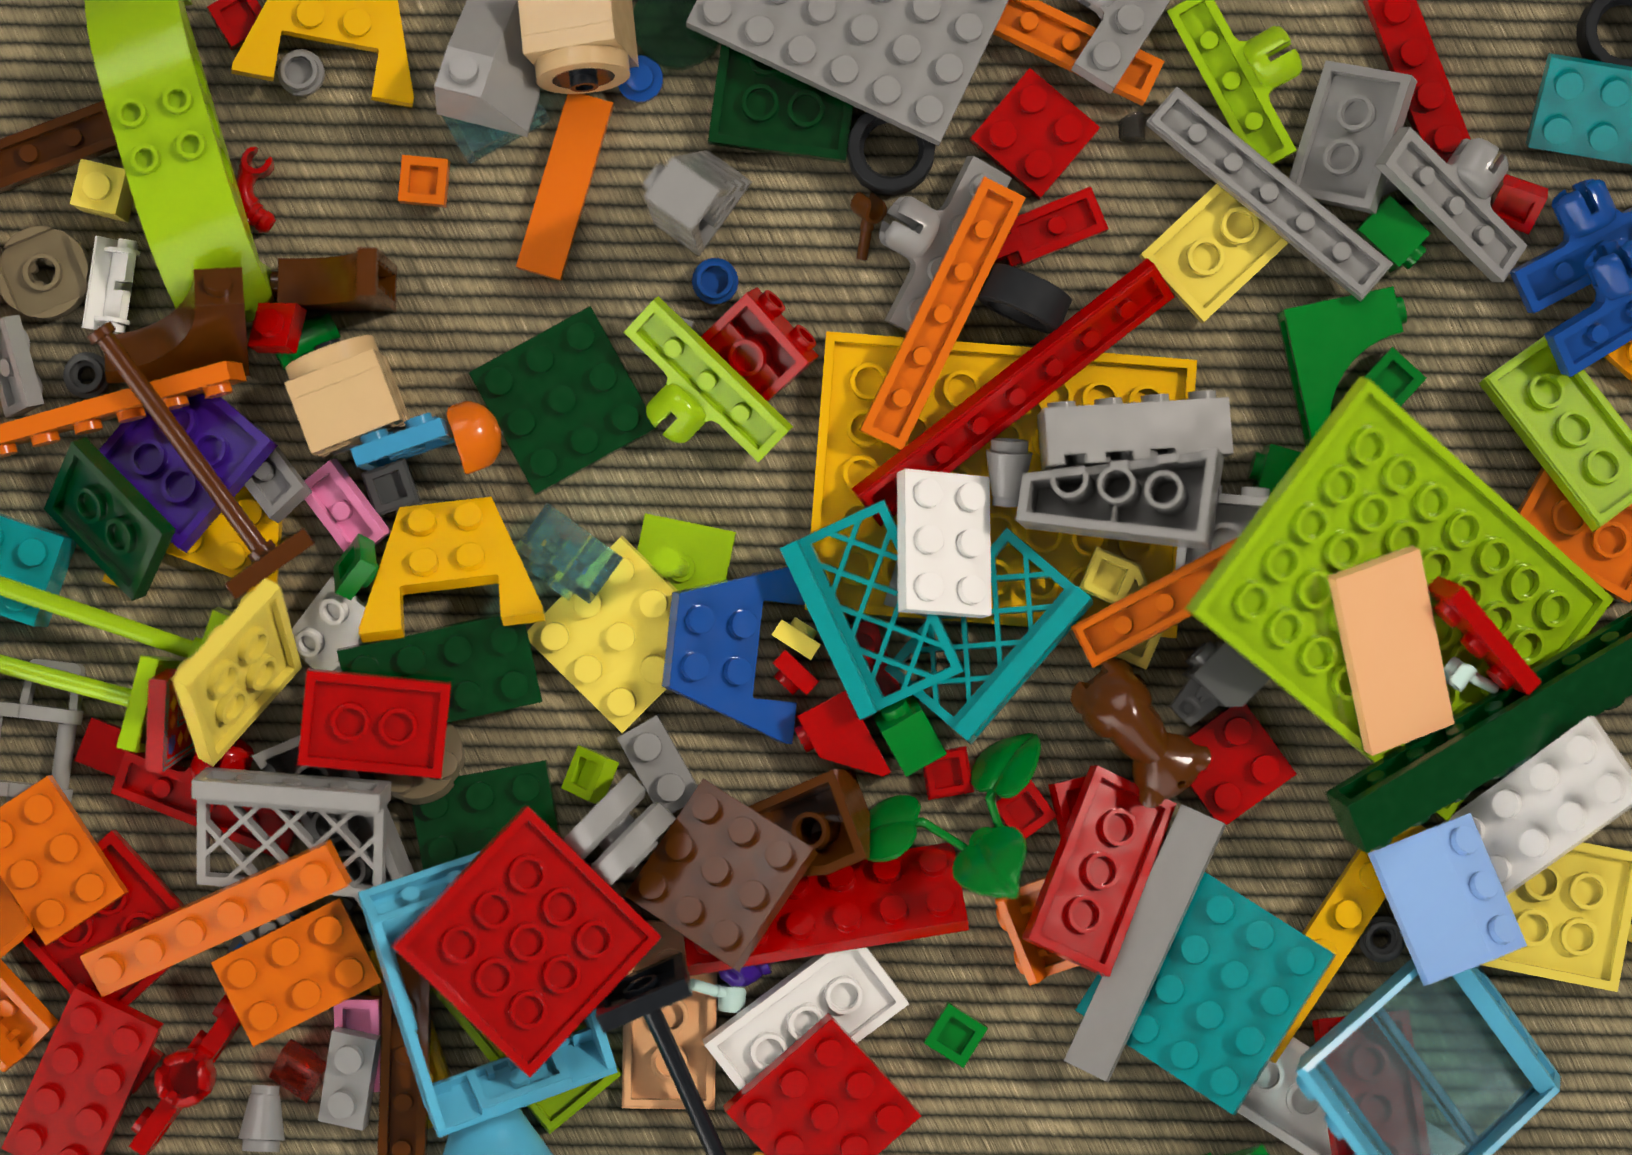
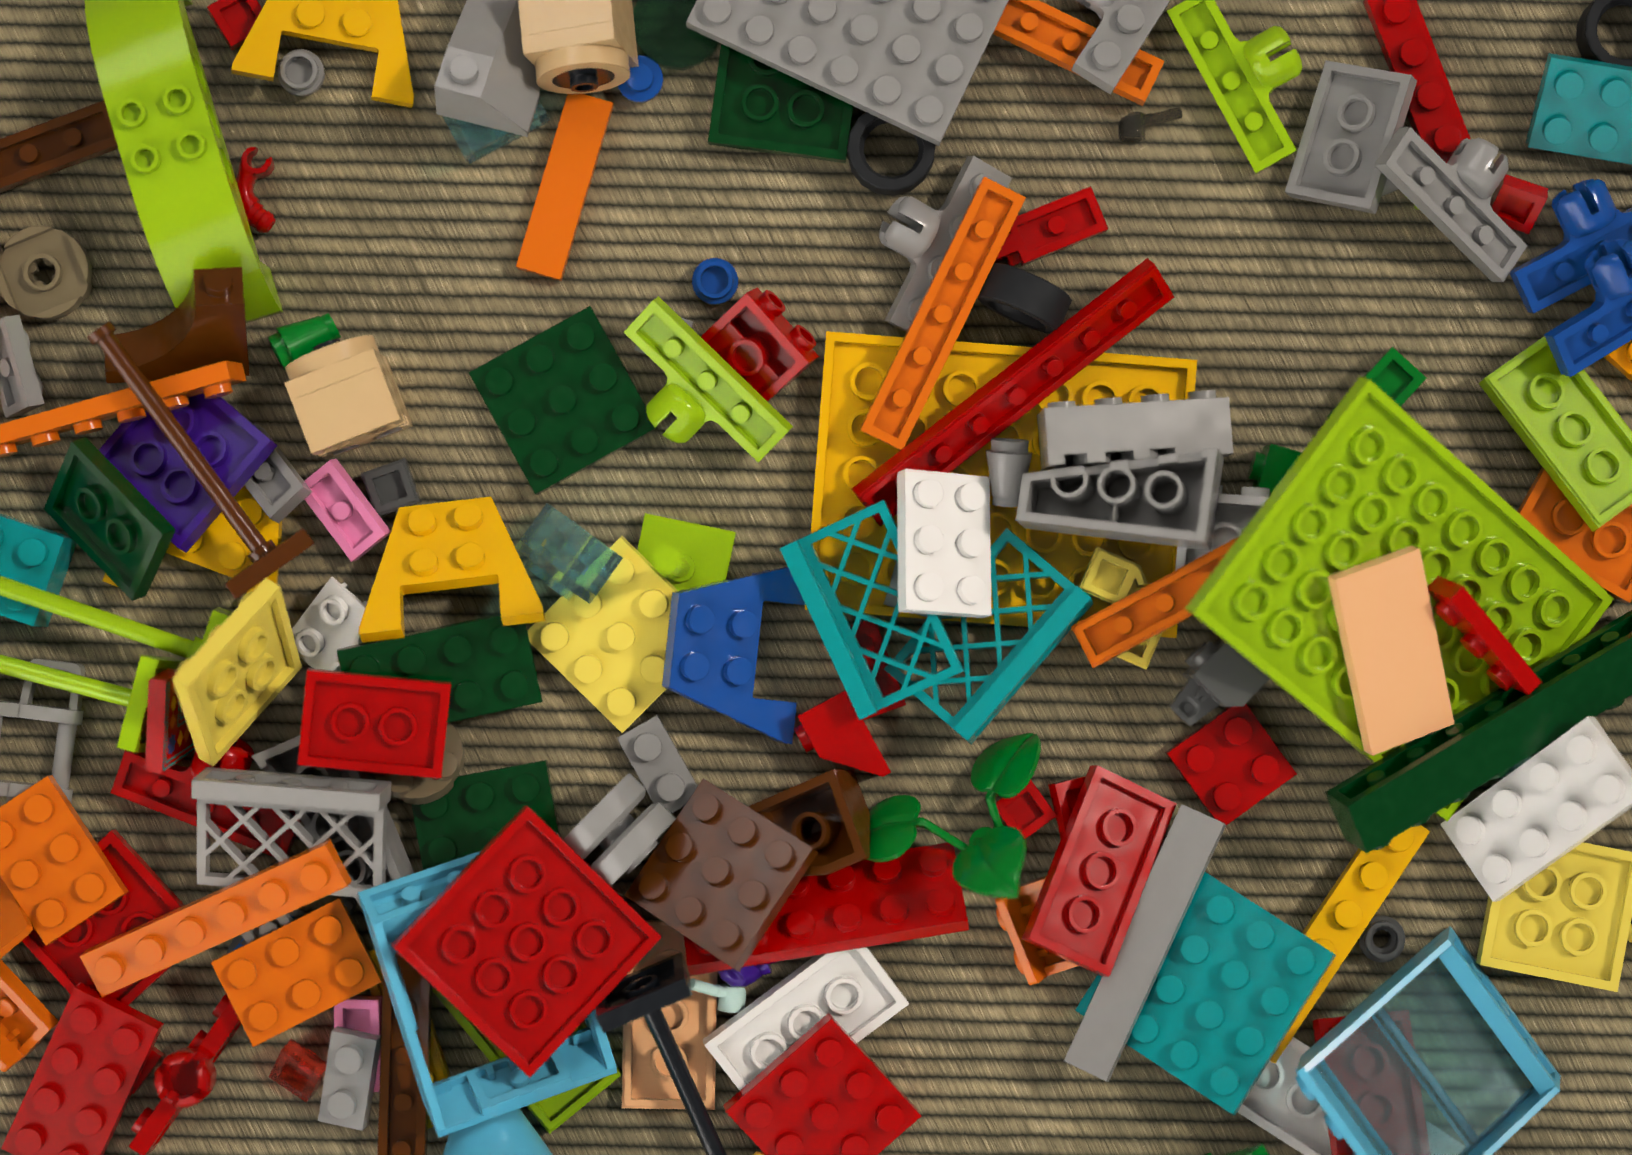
dark grey plate [63,352,110,399] -> none
light yellow brick [70,159,134,223] -> none
red tile [74,717,125,777] -> none
white hinge [82,236,141,334] -> none
light grey cone [238,1085,285,1153] -> none
red plate [248,303,307,354] -> none
reddish brown arch [270,247,397,312] -> none
green plate [333,533,378,601] -> none
dark azure plate [350,413,455,471] -> none
orange plate [398,155,450,208] -> none
orange hair [446,401,501,474] -> none
lime plate [561,745,619,804] -> none
light grey wedge [643,150,752,256] -> none
light yellow plate [772,617,821,660] -> none
red plate [773,649,819,695] -> none
reddish brown hand [850,192,887,260] -> none
green brick [871,695,947,777] -> none
red tile [922,746,974,800] -> none
green plate [923,1002,988,1068] -> none
red plate [969,68,1101,200] -> none
reddish brown animal [1070,658,1212,808] -> none
light yellow plate [1139,184,1289,324] -> none
light grey tile [1146,87,1393,302] -> none
green arch [1277,286,1407,448] -> none
green brick [1354,195,1431,273] -> none
light blue slope [1368,813,1527,986] -> none
light aqua hand [1444,657,1499,694] -> none

